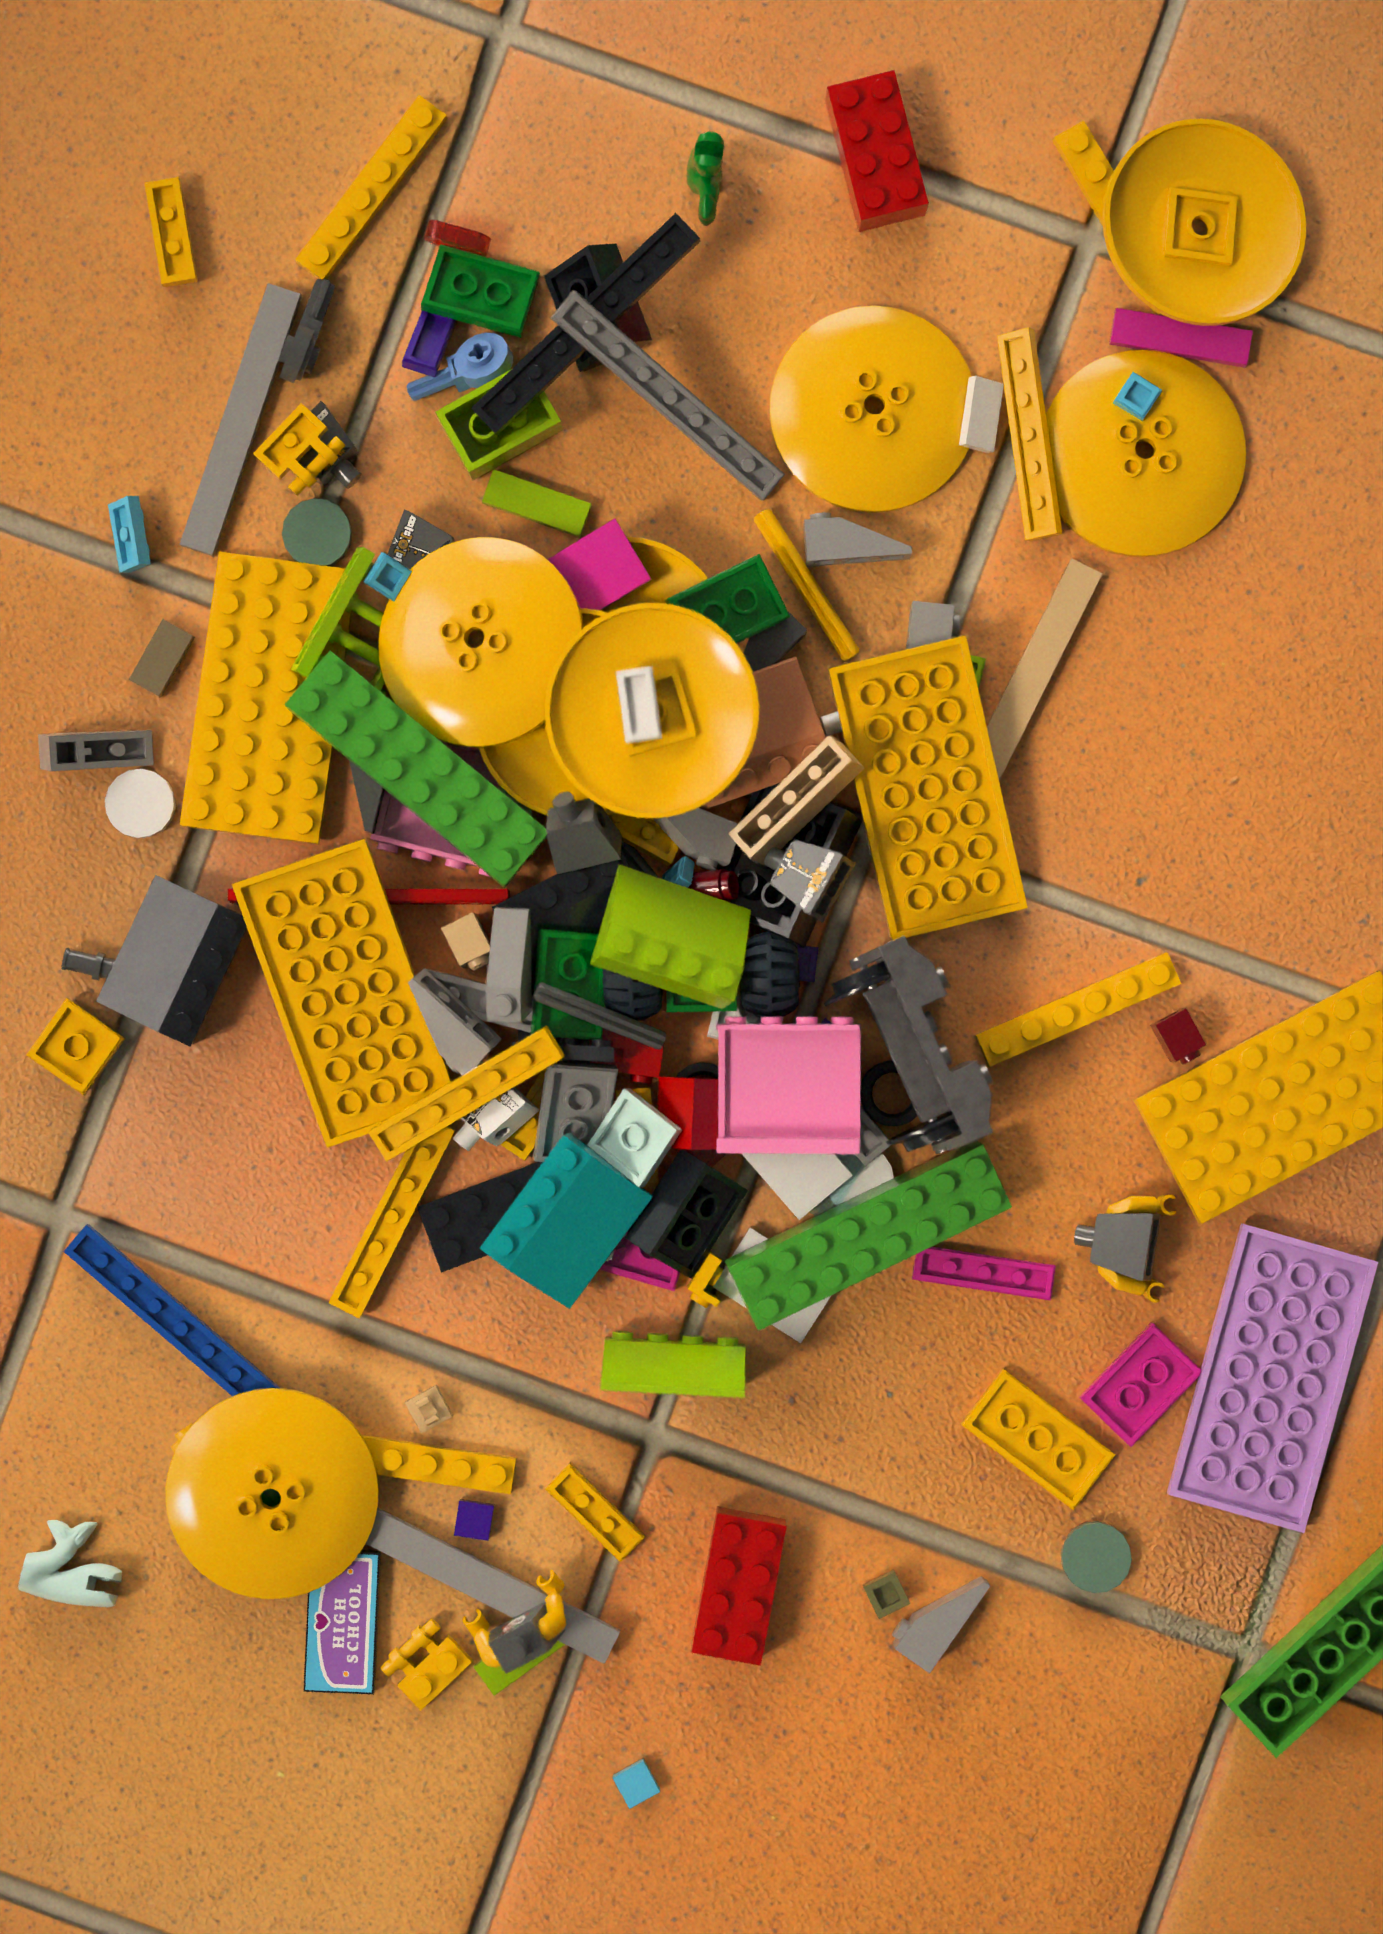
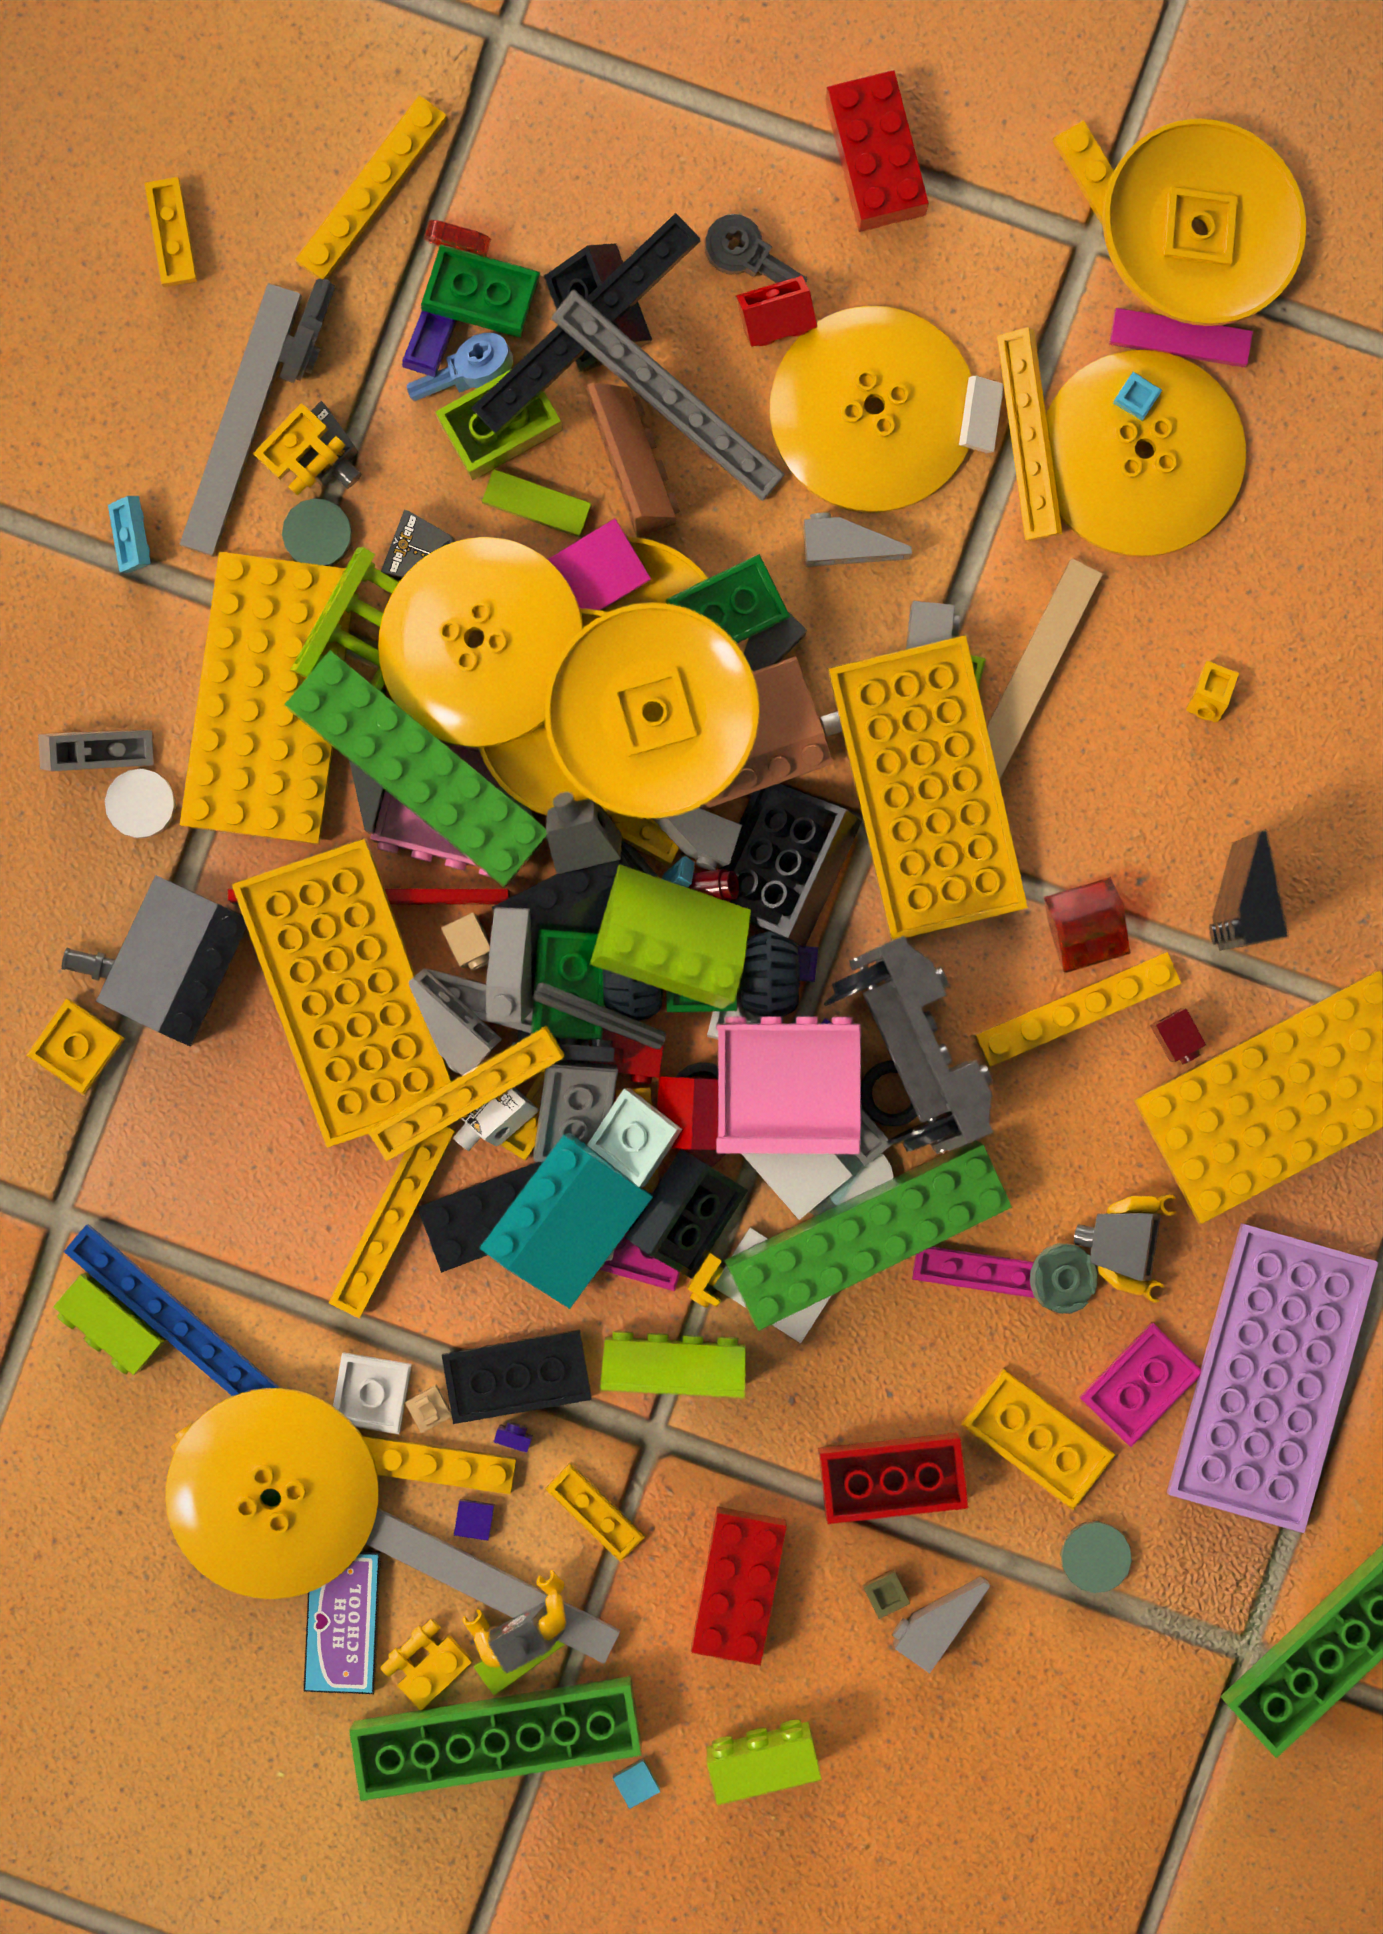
light aqua piece [18,1520,122,1607] -> none
dark tan tile [129,619,195,697] -> none
medium azure tile [363,552,412,601] -> none
white tile [616,666,662,744] -> none
green piece [687,131,724,226] -> none
tan brick [728,735,864,865] -> none
yellow axle [754,509,859,661] -> none
torso [765,840,855,923] -> none
none -> lime brick [53,1272,166,1375]
none -> white tile [333,1352,412,1434]
none -> bright green brick [349,1676,642,1801]
none -> black plate [442,1329,592,1424]
none -> dark purple plate [493,1422,533,1453]
none -> nougat slope [587,382,680,538]
none -> dark grey piece [704,214,807,283]
none -> lime brick [707,1719,822,1805]
none -> red brick [736,276,818,347]
none -> red brick [818,1432,969,1524]
none -> sand green tile [1030,1243,1098,1314]
none -> clear red slope [1044,877,1131,973]
none -> yellow bracket [1186,661,1239,723]
none -> black slope [1209,830,1288,951]

